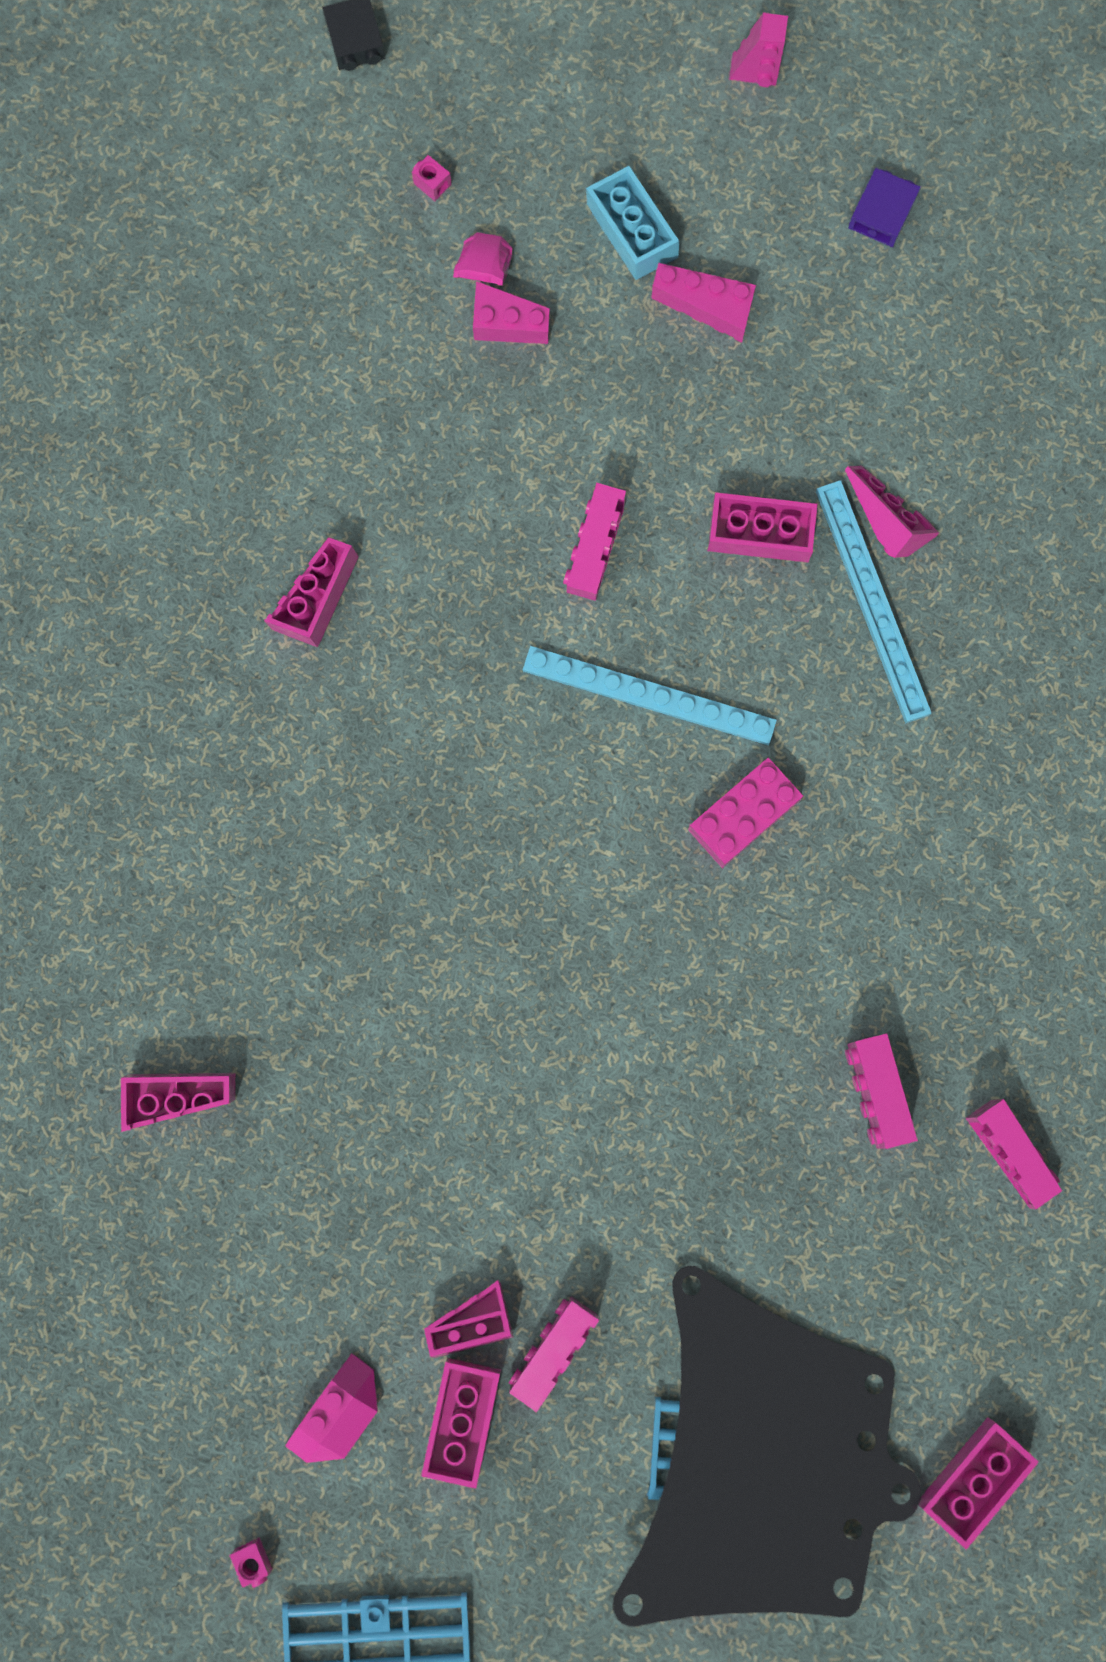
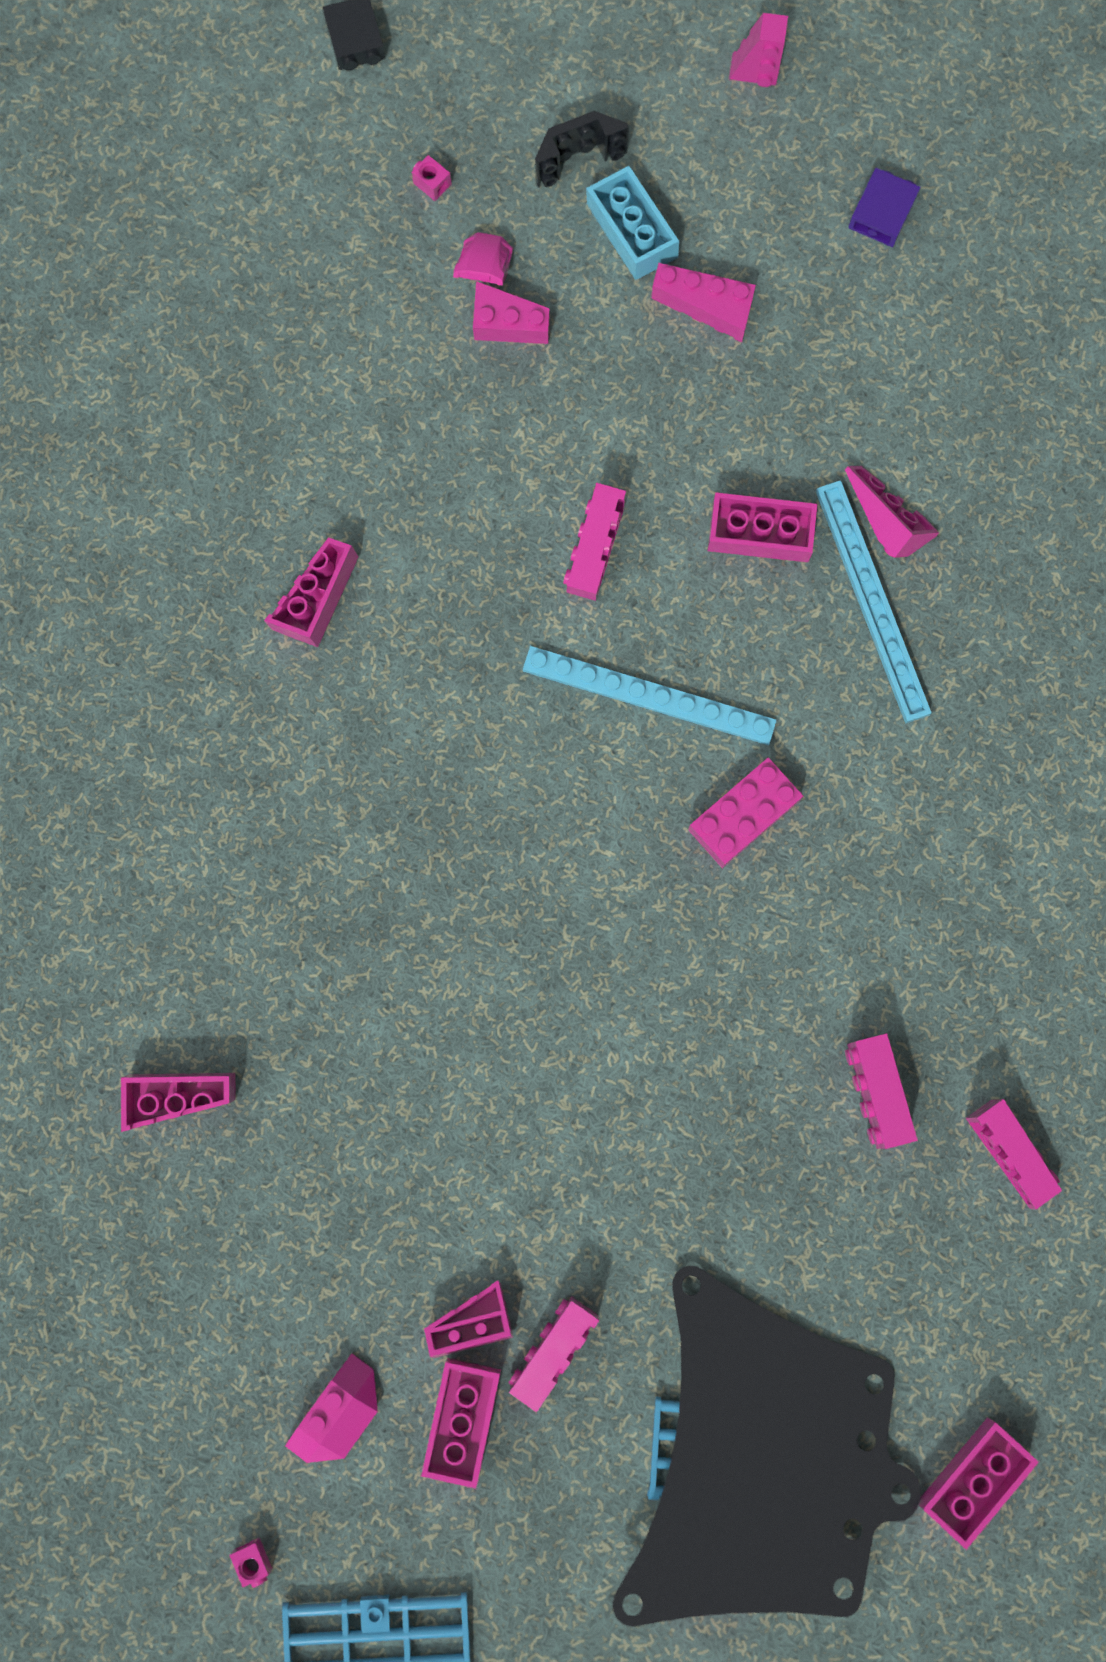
none -> black slope [535,111,629,188]

